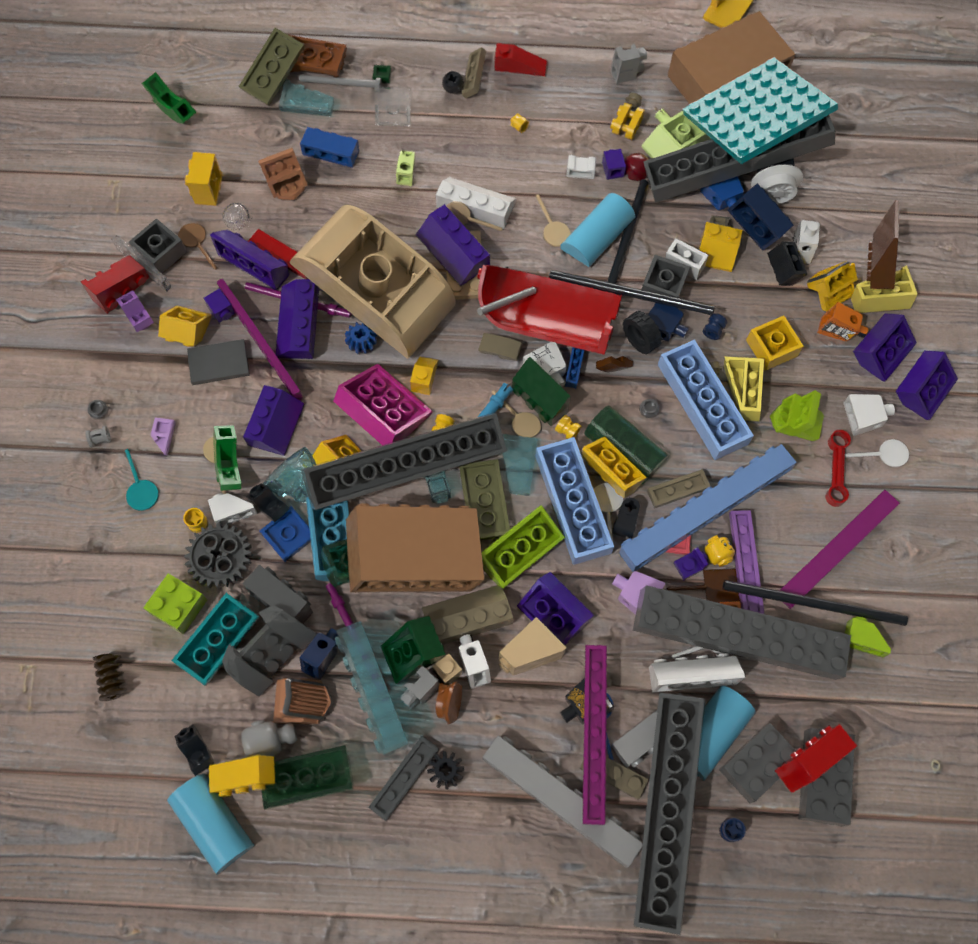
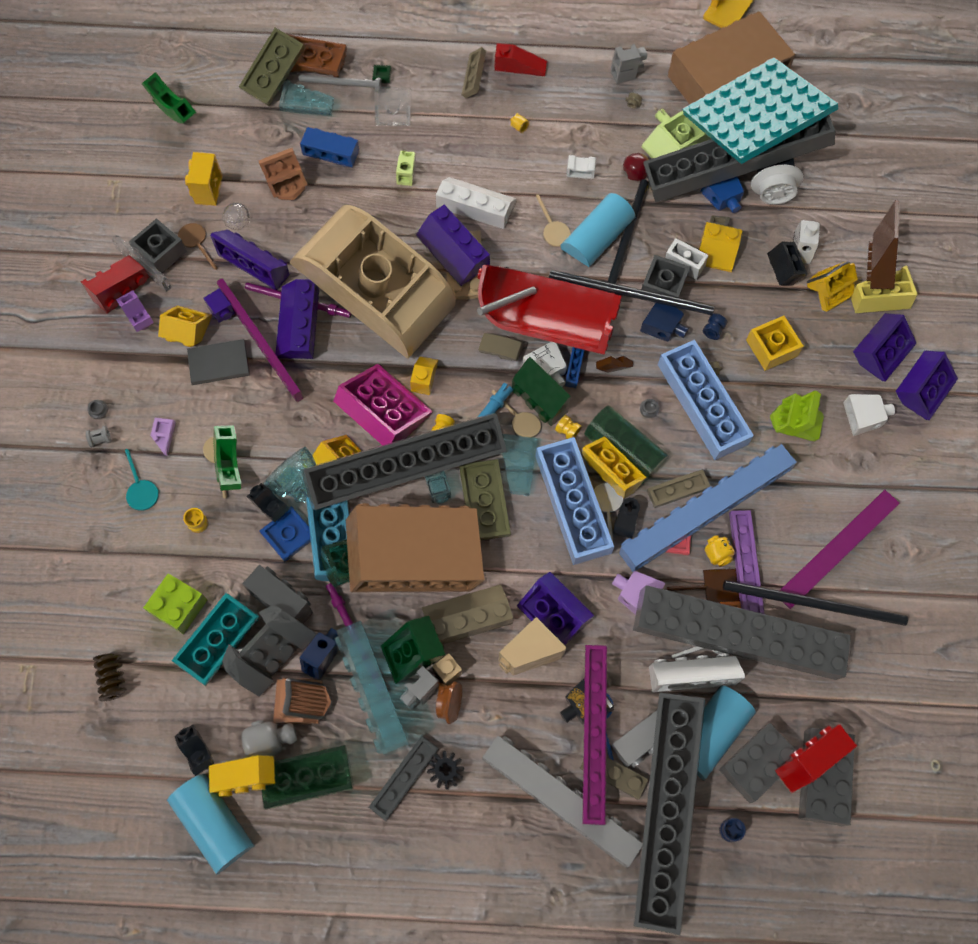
dark grey gear [184,522,253,589] -> none
white slope [208,493,257,526] -> none
dark purple slope [243,385,304,456] -> none
red tile [248,229,308,279] -> none
blue gear [345,321,377,354] -> none
black piece [442,71,464,94] -> none
tan piece [446,201,502,231] -> none
white torso [459,634,491,689] -> none
lime brick [481,505,565,588] -> none
dark purple brick [602,149,626,180] -> none
yellow brick [610,103,645,140] -> none
black tyre [622,311,662,355] -> none
dark purple bracket [673,547,708,580] -> none
light yellow wedge [724,357,764,421] -> none
dark blue brick [727,183,794,251] -> none
orange torso [817,302,868,341] -> none
red piece [825,430,851,507] -> none
white piece [845,439,909,467] -> none
lime slope [845,617,891,658] -> none

